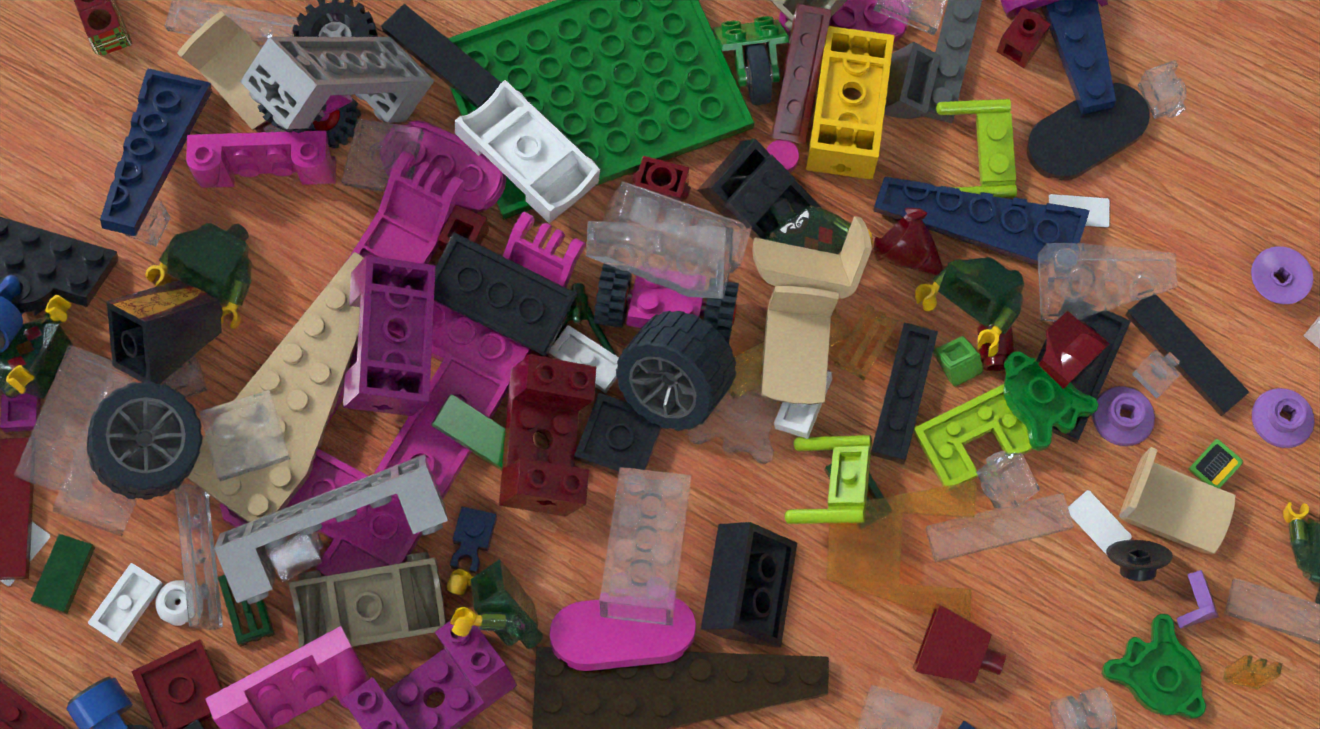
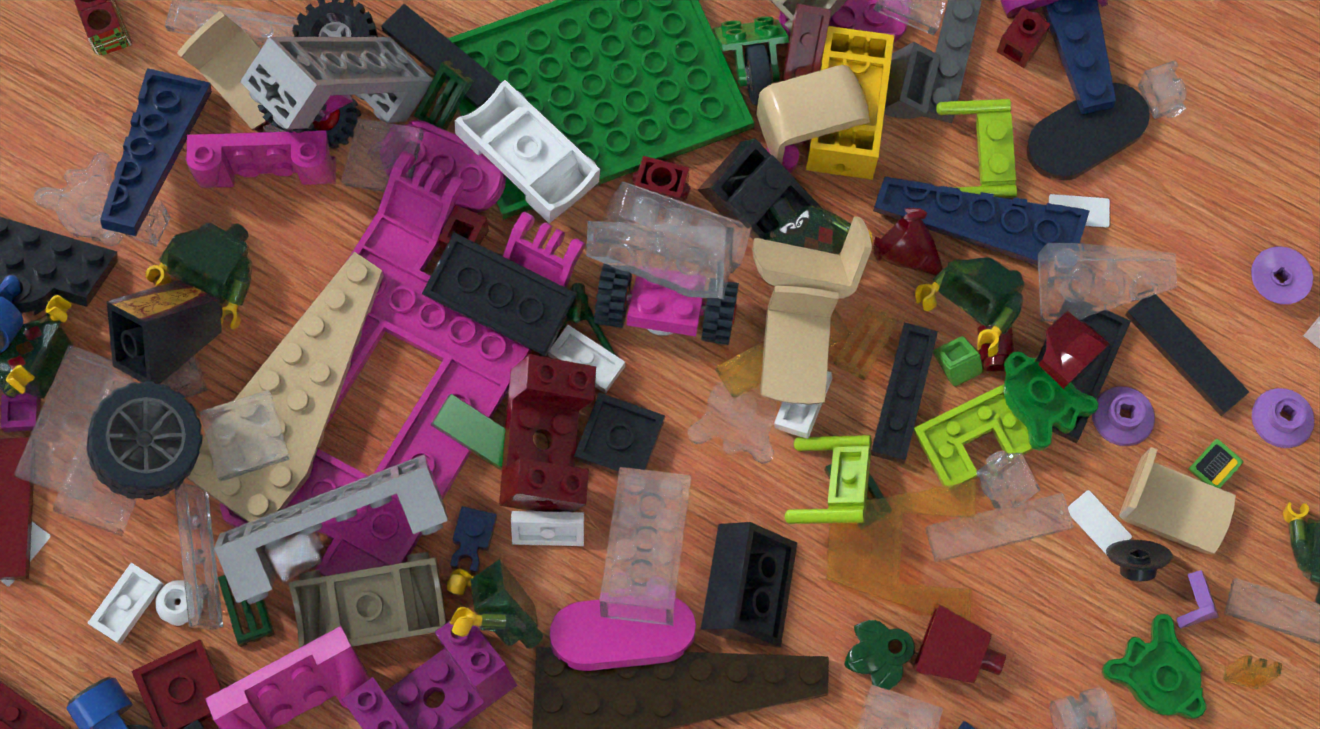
dark green tile [30,534,95,614] -> none
magenta plate [343,255,435,416] -> none
black wheel [616,311,736,431] -> none
clear tile [1132,350,1181,399] -> none
none -> clear tile [34,152,123,246]
none -> dark green tile [414,60,473,130]
none -> white plate [511,510,584,546]
none -> tan piece [756,65,870,164]
none -> dark green plate [844,620,915,694]

